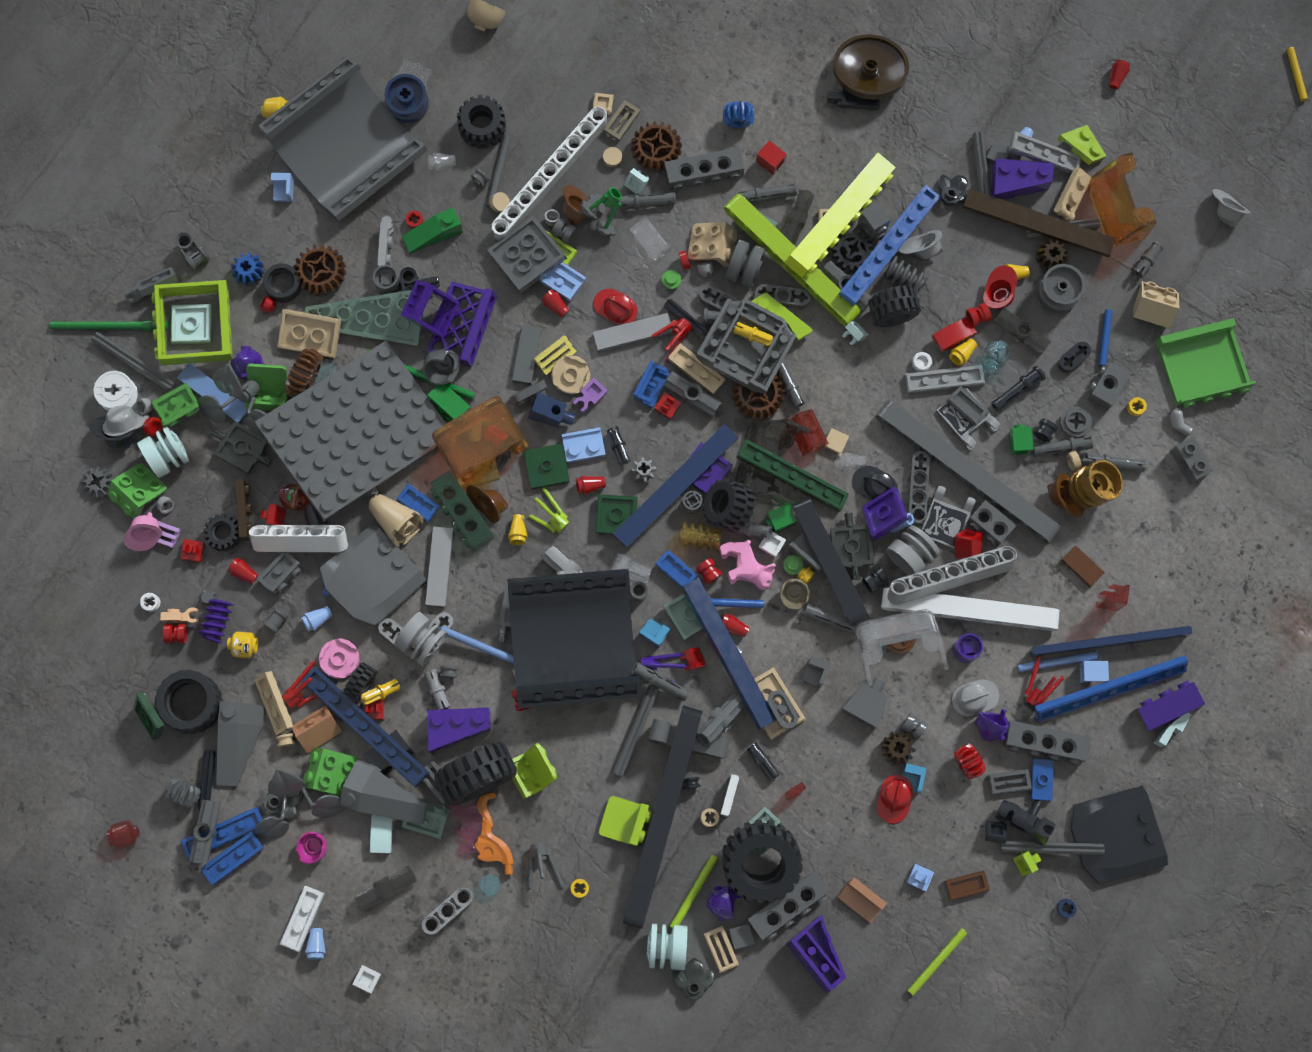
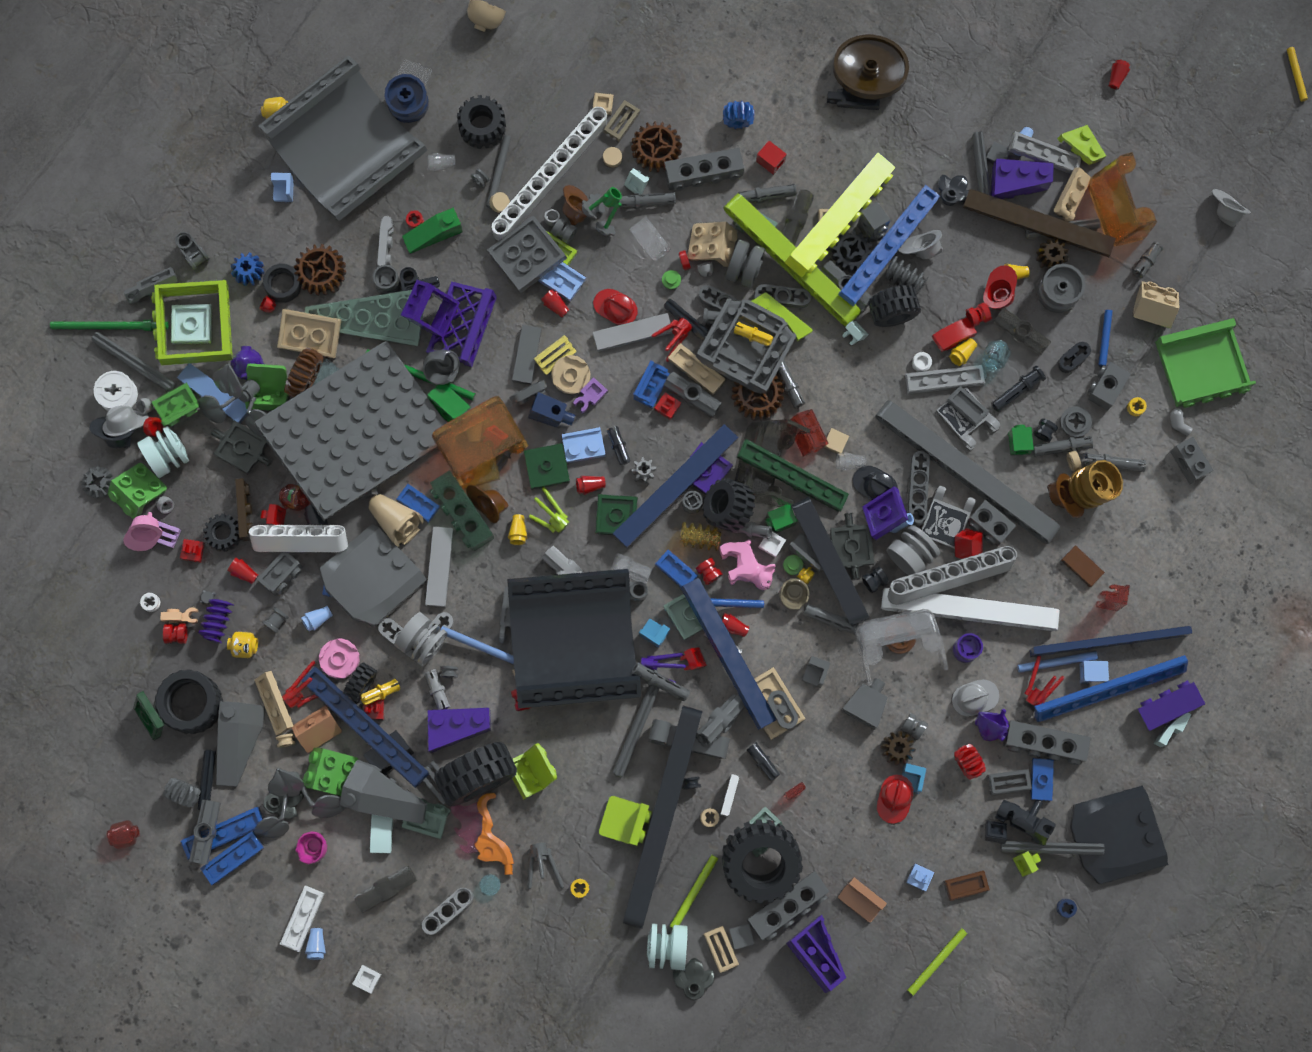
dark purple helmet [706,886,742,921] -> none

